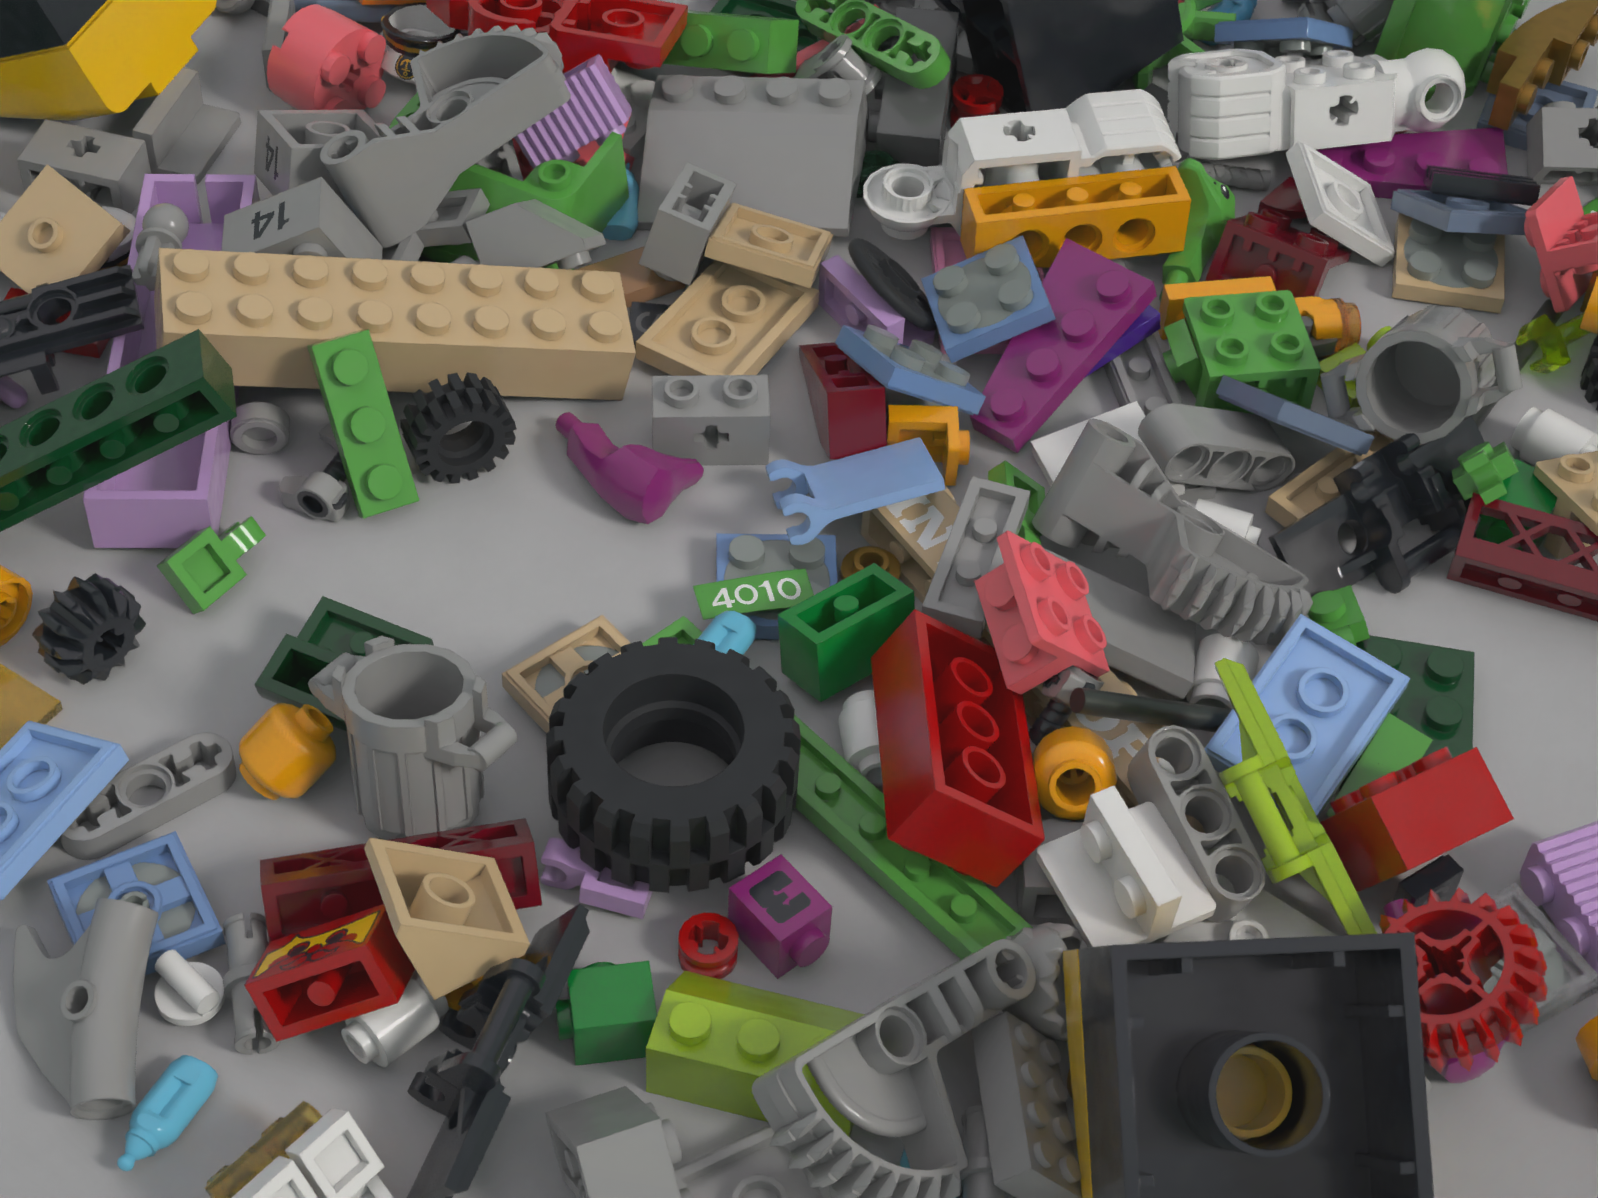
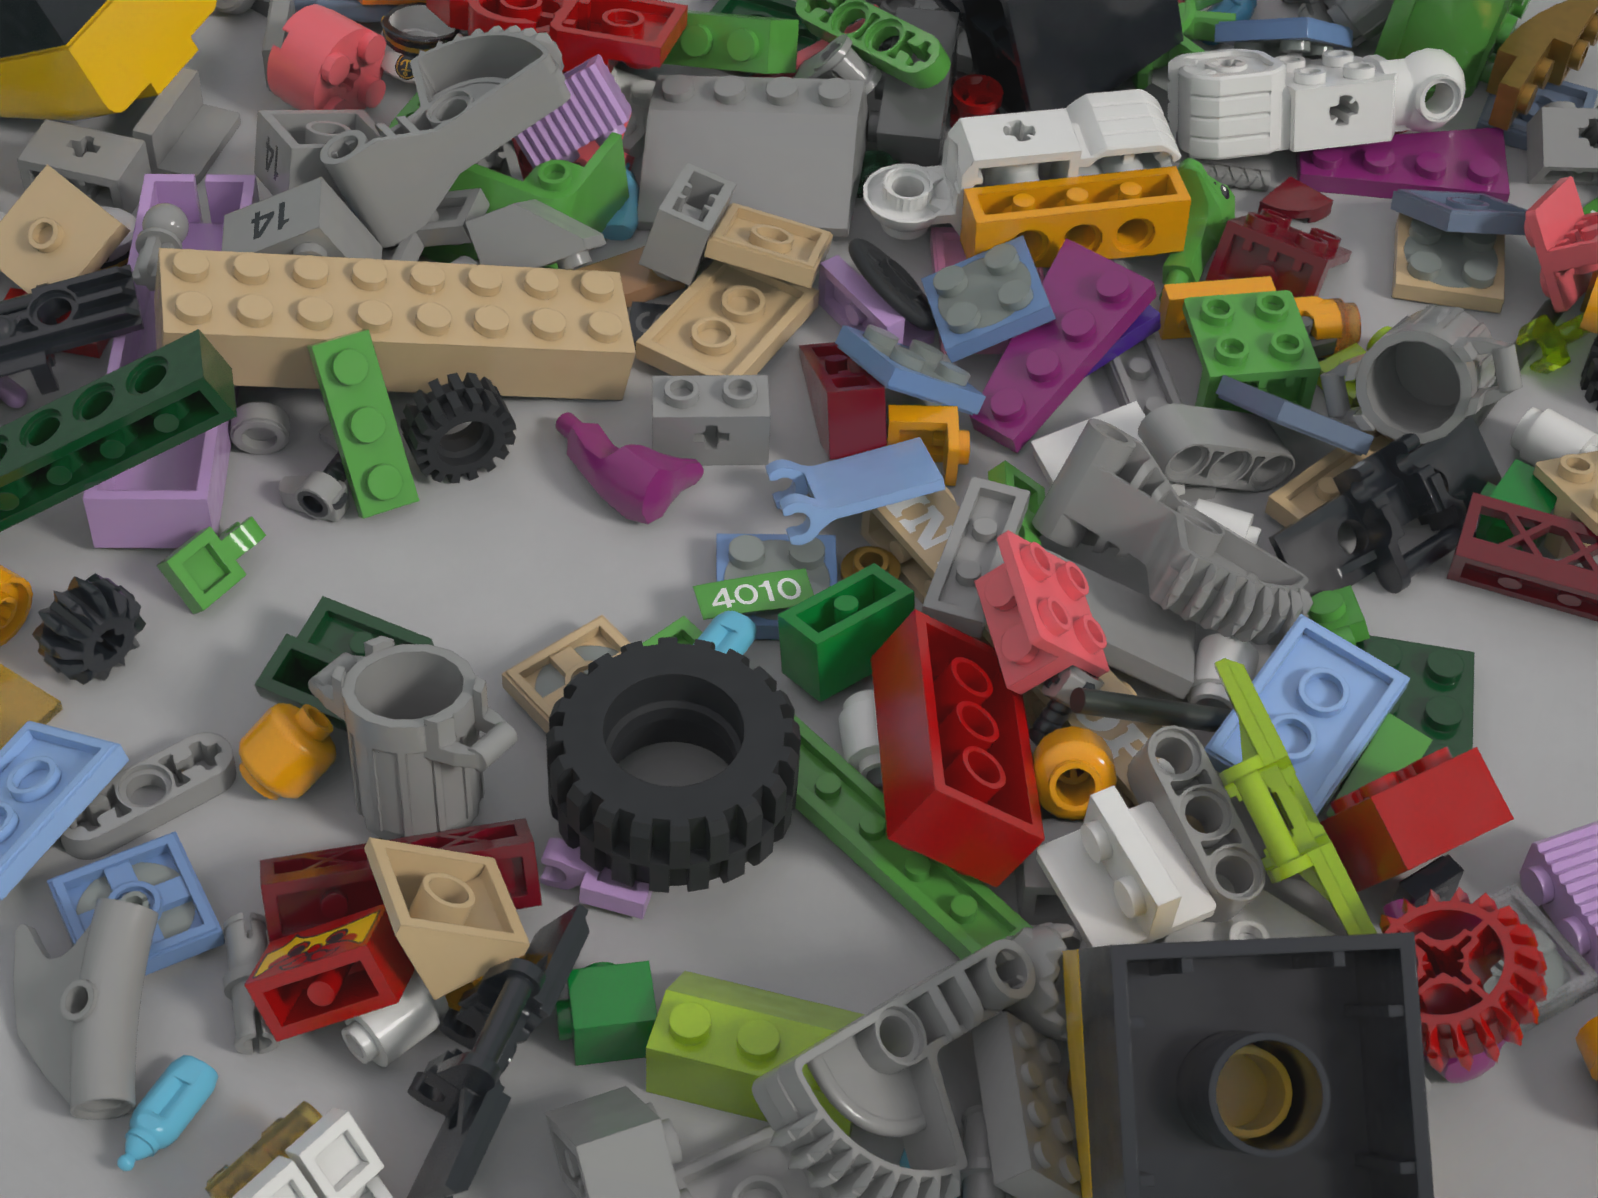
white plate [154,950,225,1026] -> none
red bush [678,912,739,979] -> none
magenta brick [728,854,832,979] -> none
bright green plate [1163,318,1203,398] -> none
white plate [1285,141,1395,268] -> none
black tile [1423,164,1541,206] -> none
bright green plate [1451,442,1519,505] -> none

